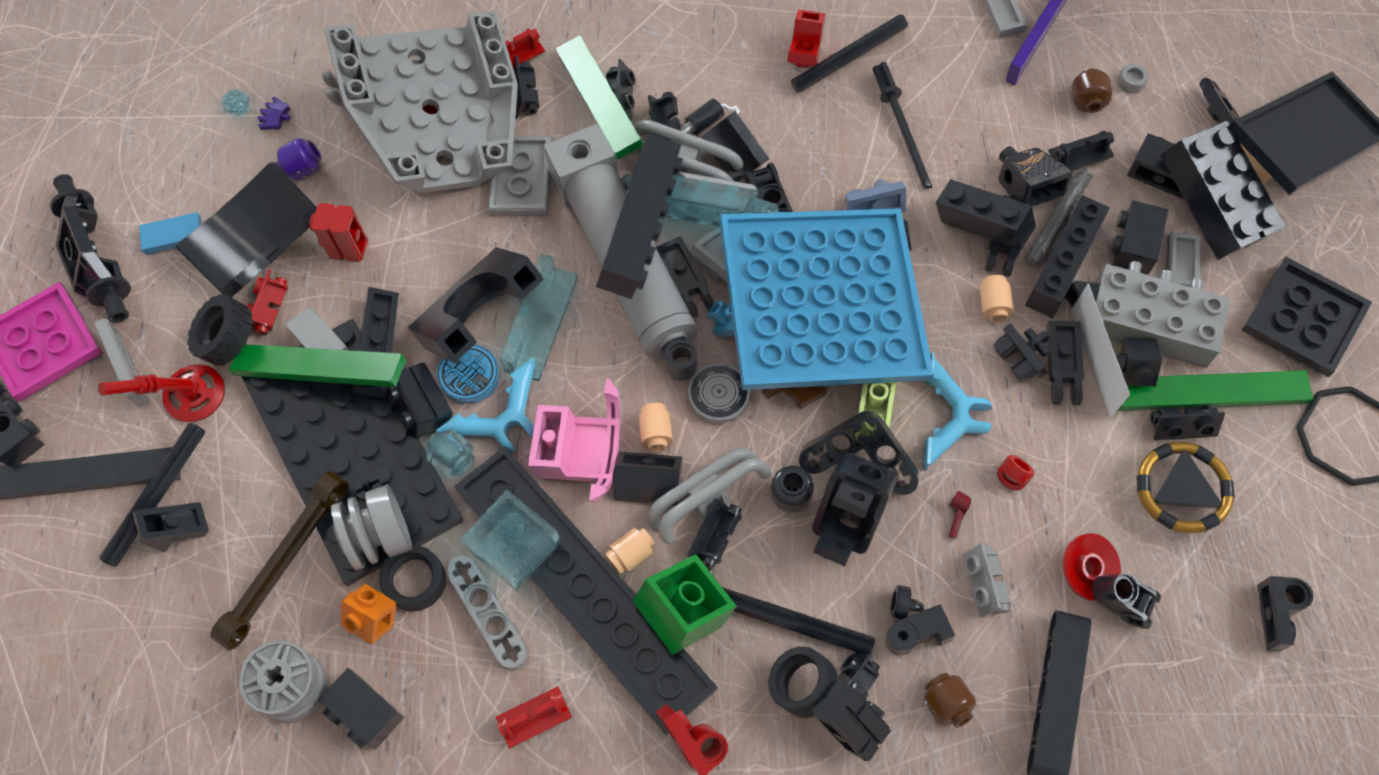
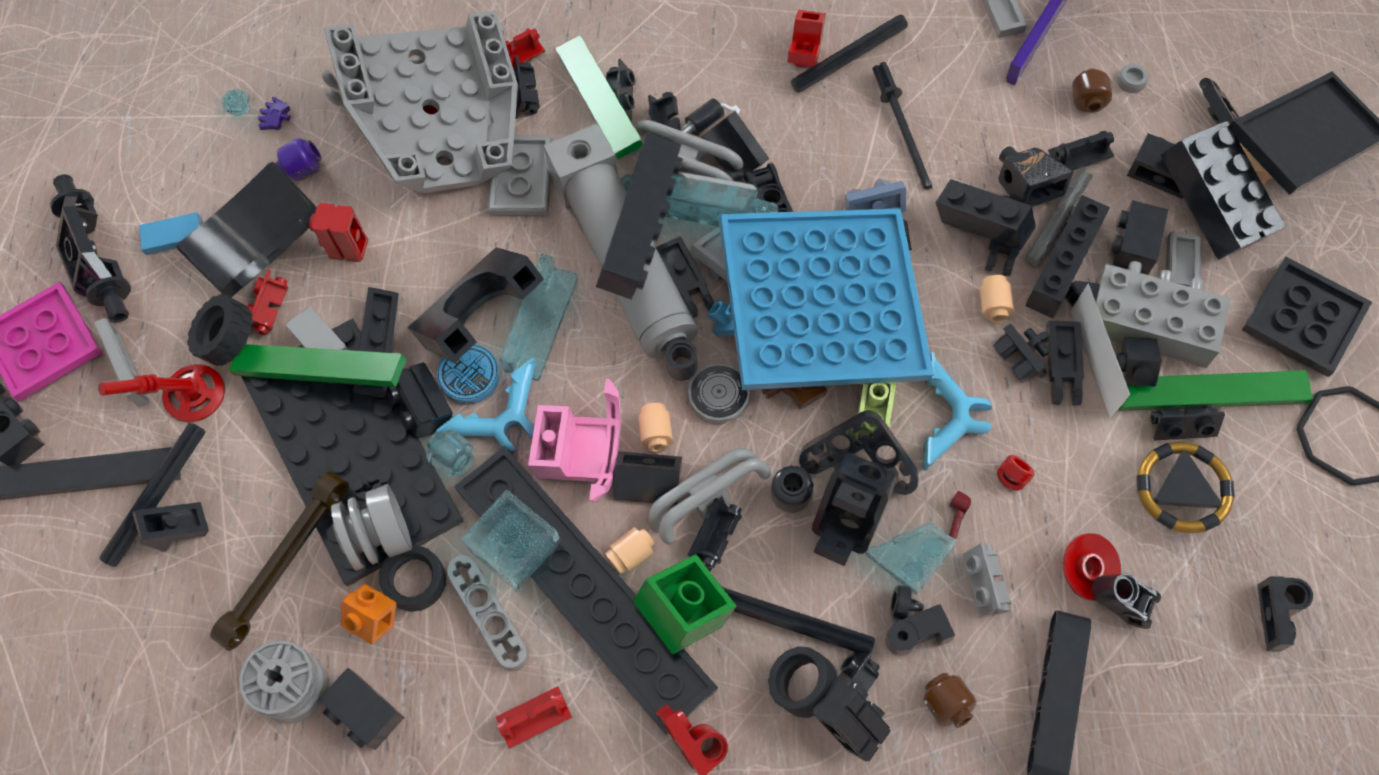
none -> clear light blue wing [865,522,958,595]

